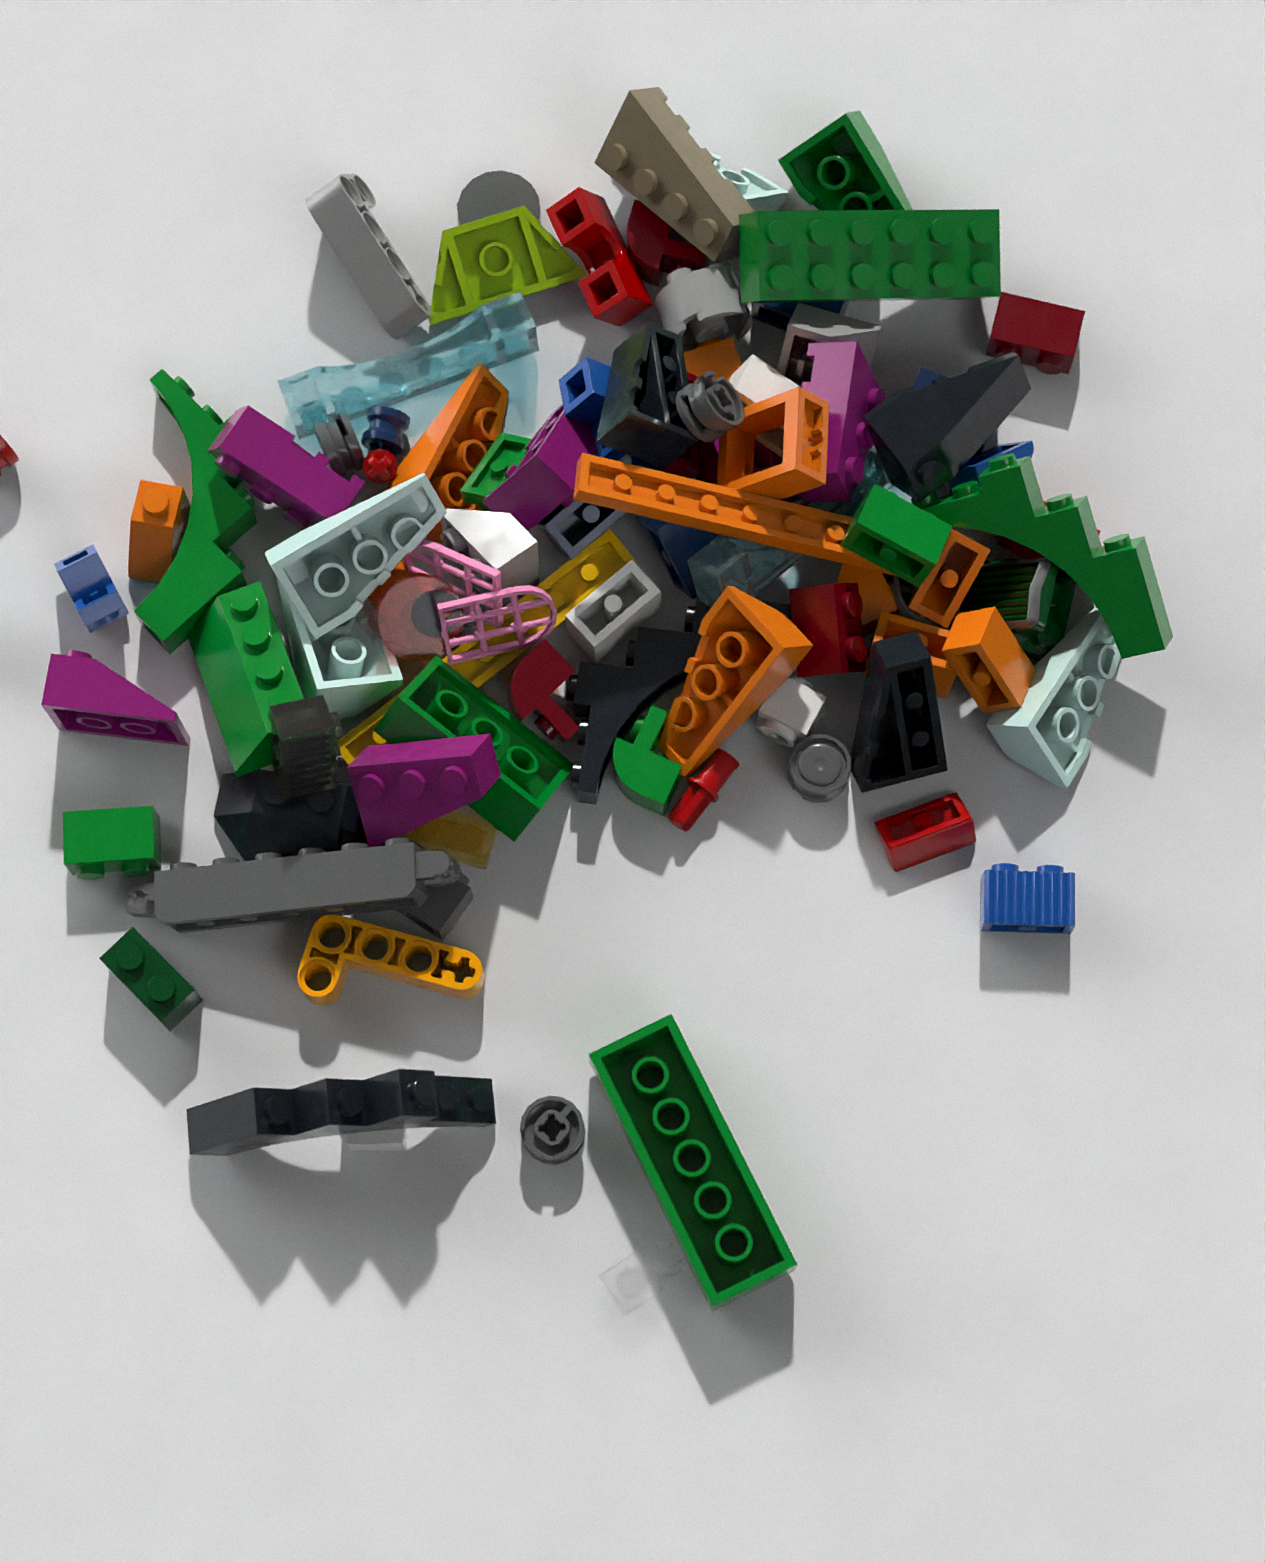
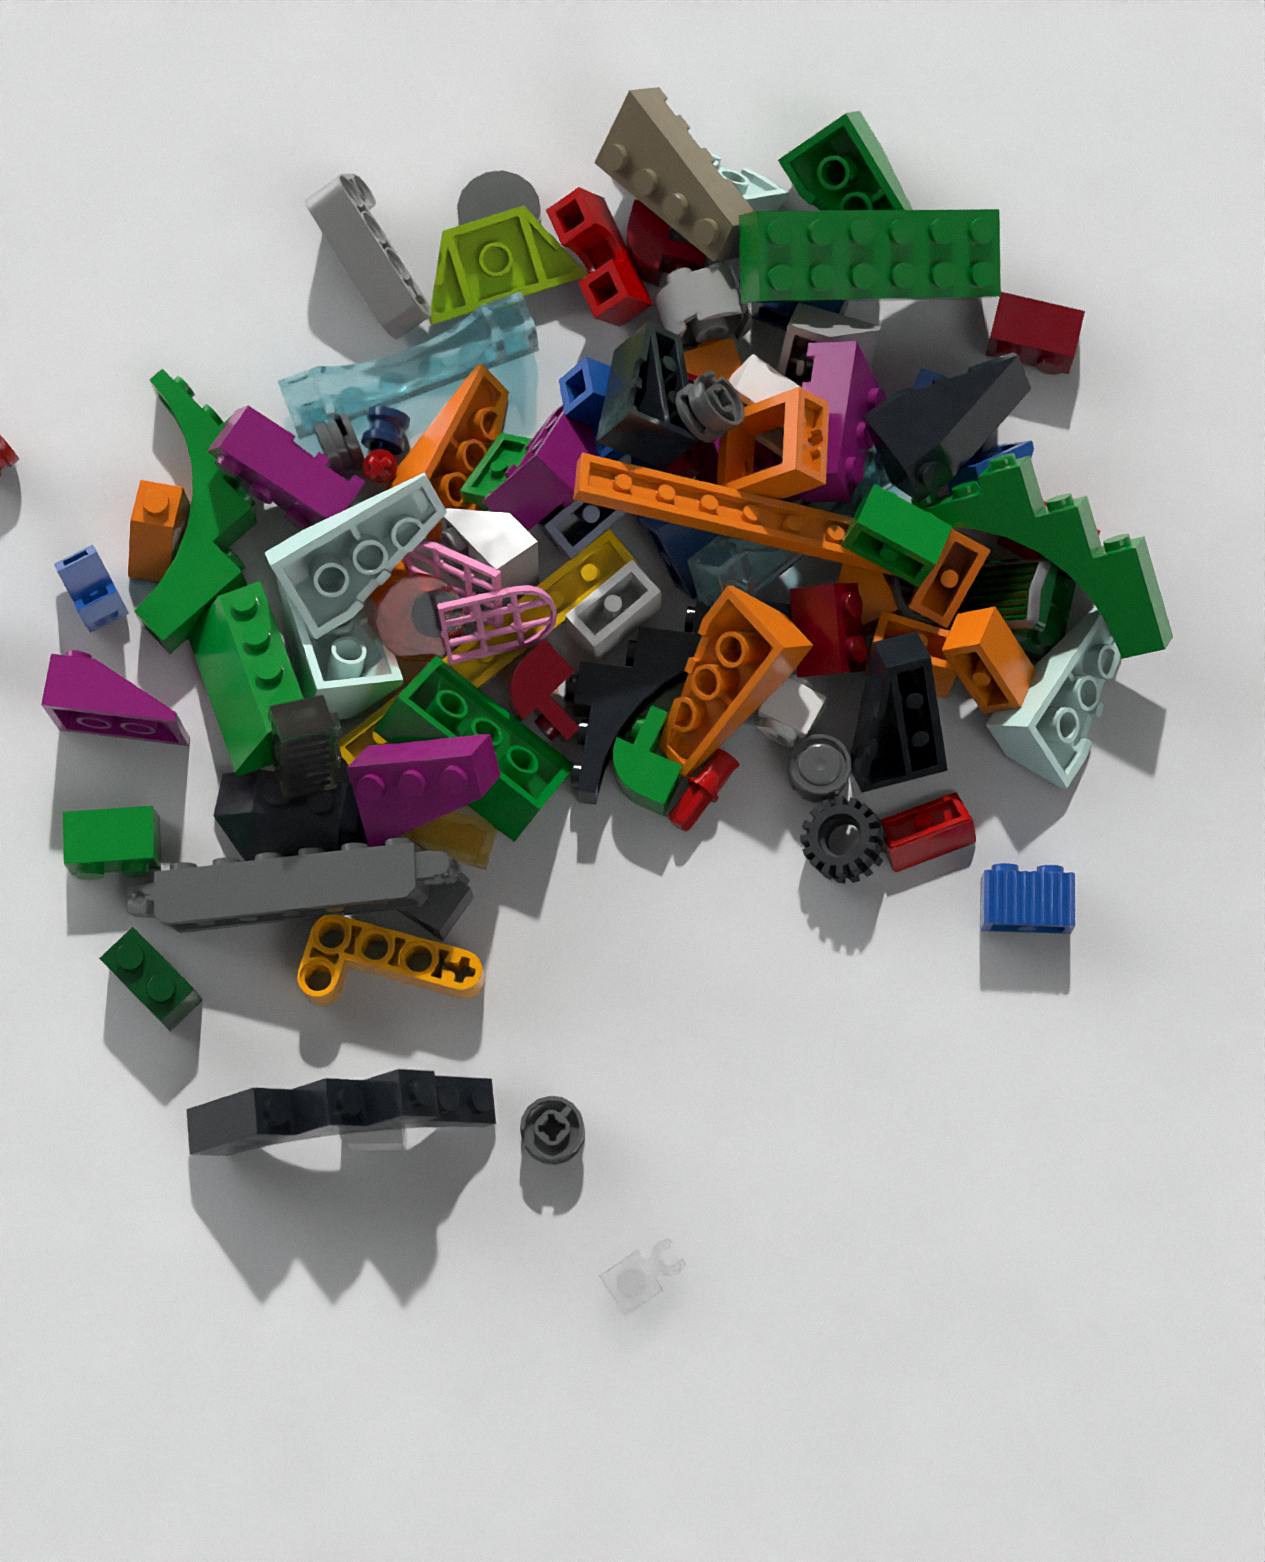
green brick [588,1014,797,1312] -> none
none -> black tyre [800,796,888,884]

